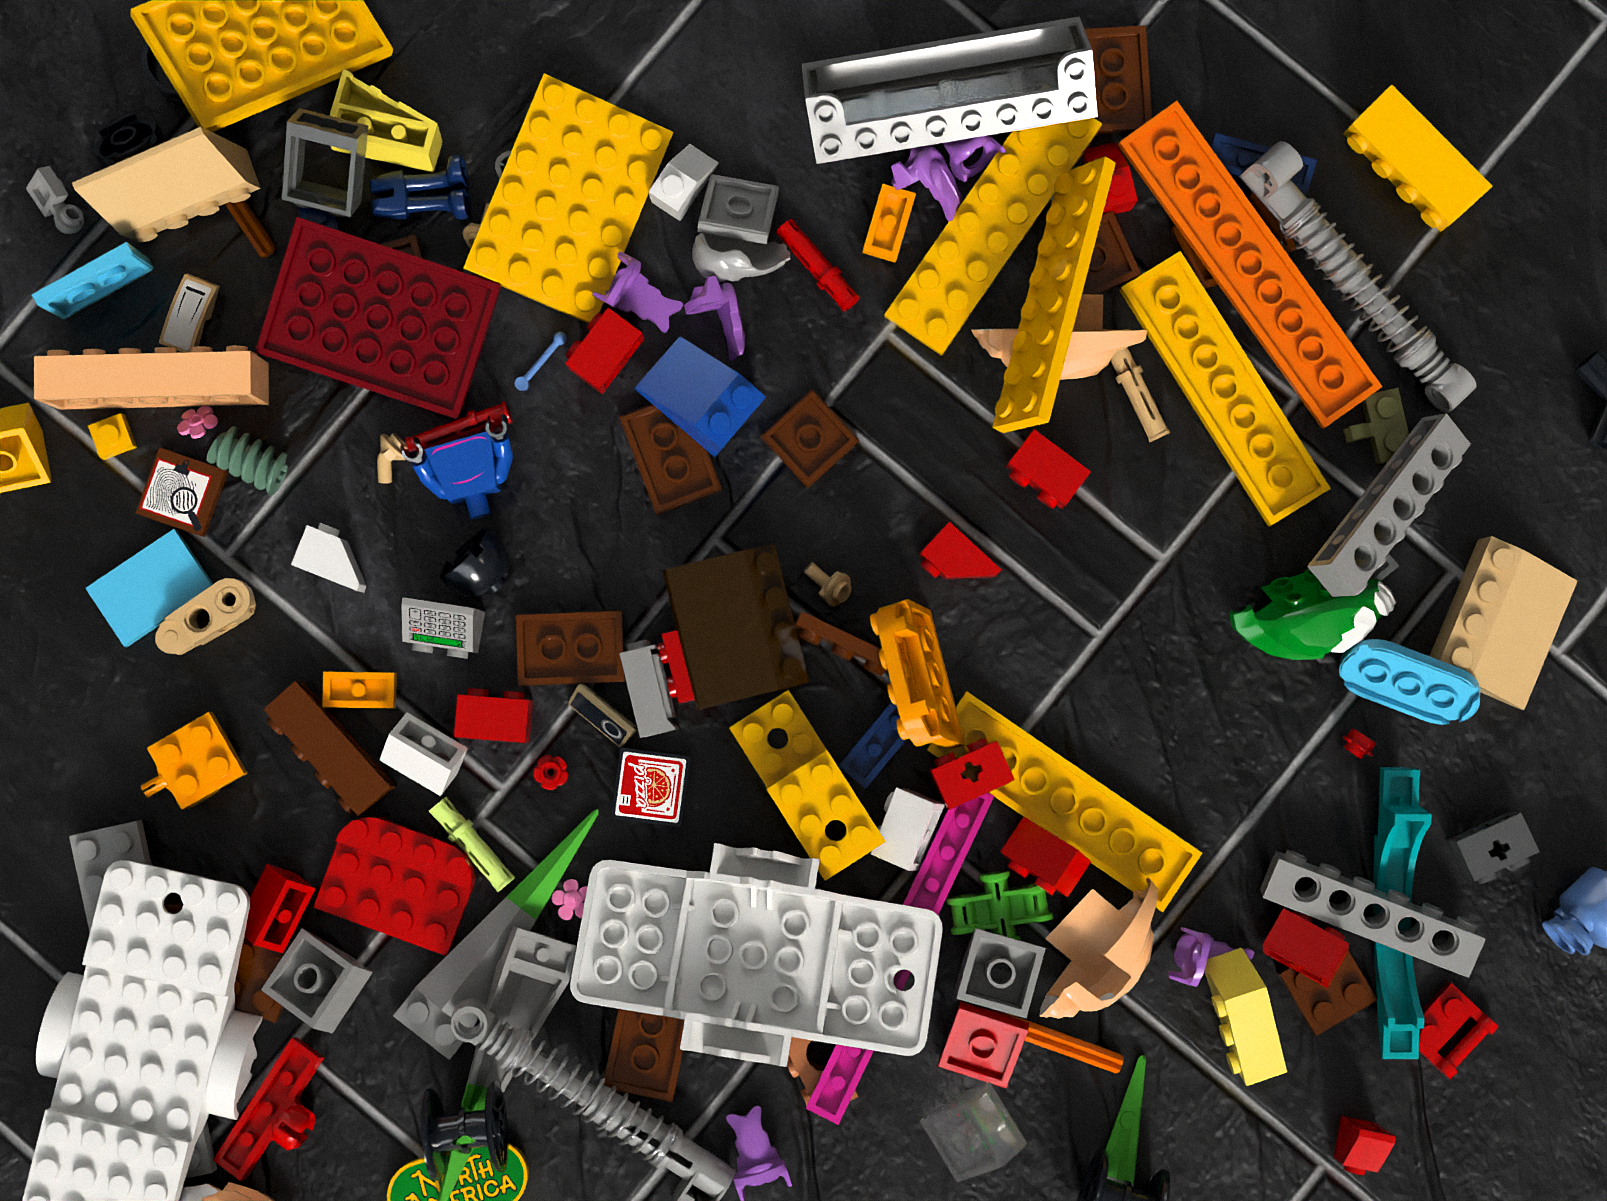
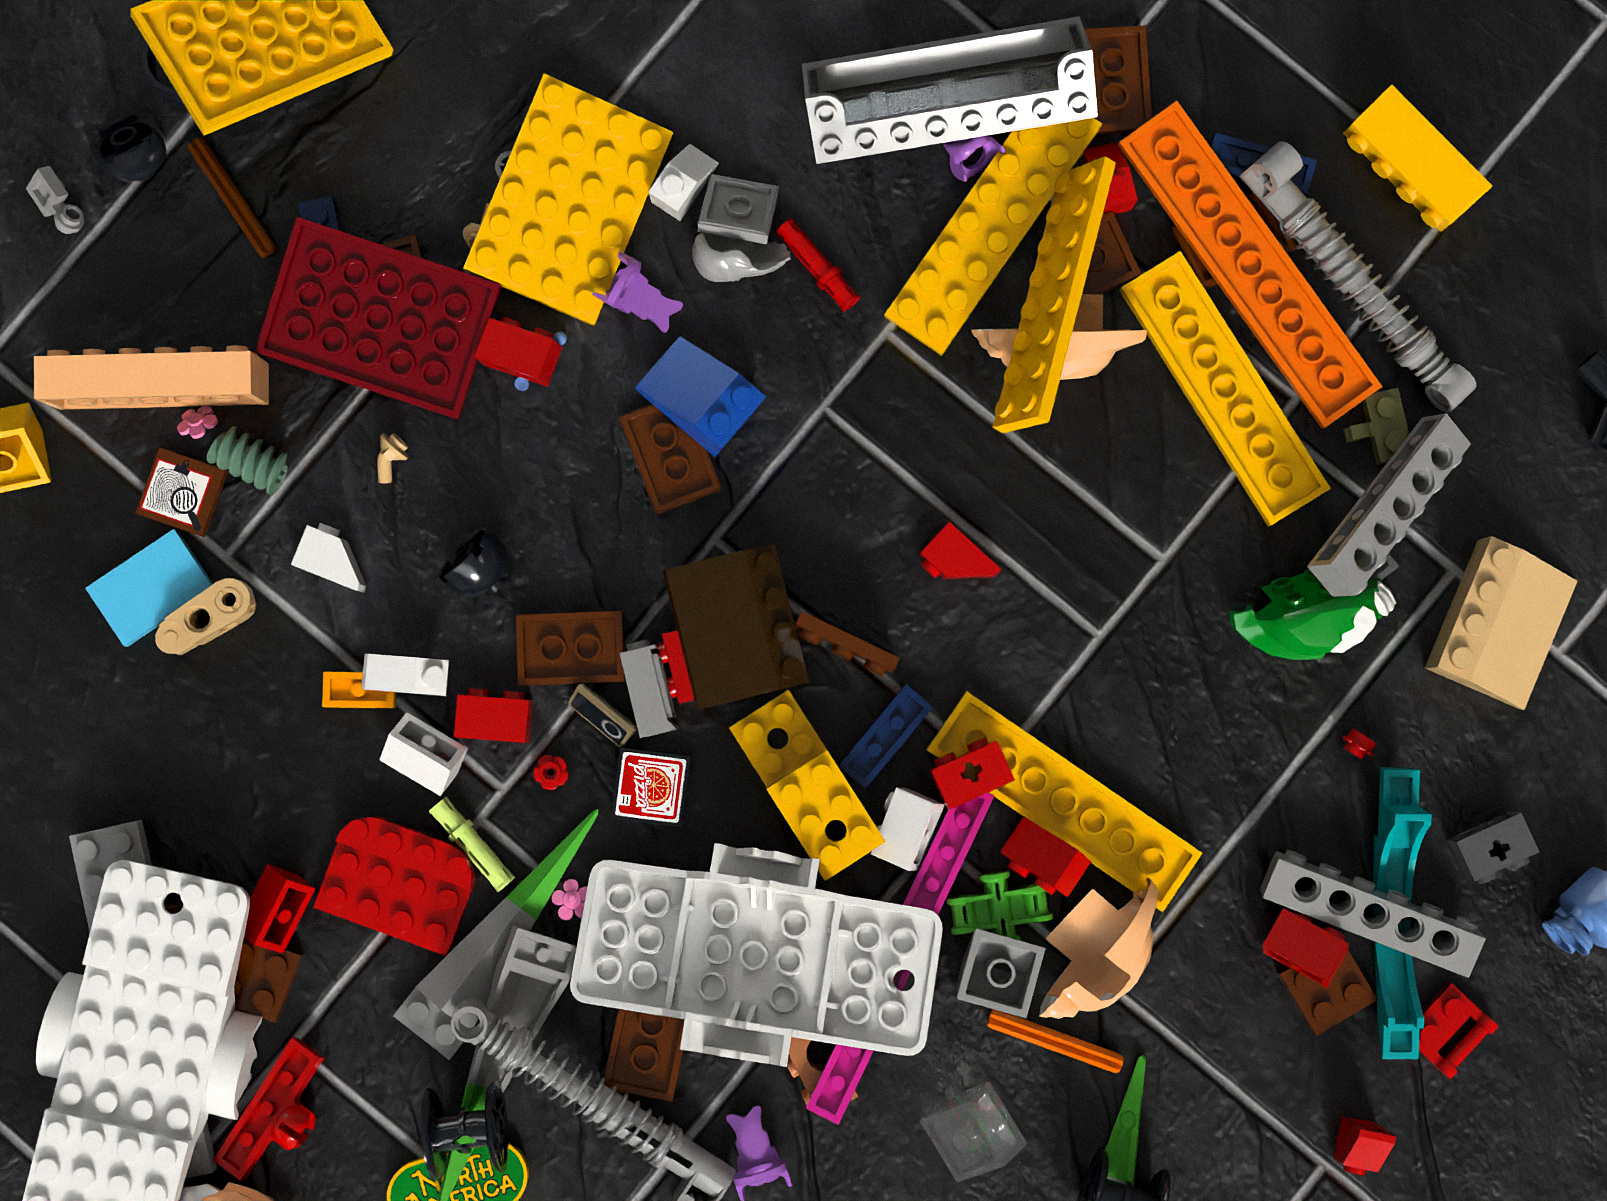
medium azure tile [32,242,154,319] -> none
tan slope [72,127,261,242] -> none
yellow plate [88,413,137,460] -> none
light orange plate [141,712,247,810] -> none
slope [159,273,220,352] -> none
light grey slope [261,928,373,1033] -> none
reddish brown brick [263,681,397,816] -> none
dark grey window [282,108,368,217] -> none
light yellow wedge [329,68,443,173] -> none
dark blue piece [370,154,471,220] -> none
blue torso [400,414,513,519] -> none
light grey slope [401,597,485,659] -> none
red pin [405,401,513,454] -> none
red brick [565,308,644,395] -> none
medium lavender hair [684,276,745,361] -> none
reddish brown tile [760,389,859,489] -> none
tan plate [804,562,851,606] -> none
light orange plate [862,184,916,263] -> none
light orange plate [870,599,965,749] -> none
medium lavender hair [891,145,964,221] -> none
plate [938,1001,1029,1088] -> none
red brick [1006,429,1091,509] -> none
tan pin [1110,347,1170,442] -> none
medium lavender hair [1168,927,1254,987] -> none
light yellow wedge [1204,947,1287,1086] -> none
medium azure tile [1339,639,1480,725] -> none
none -> white slope [361,654,449,696]
none -> red brick [474,317,562,387]

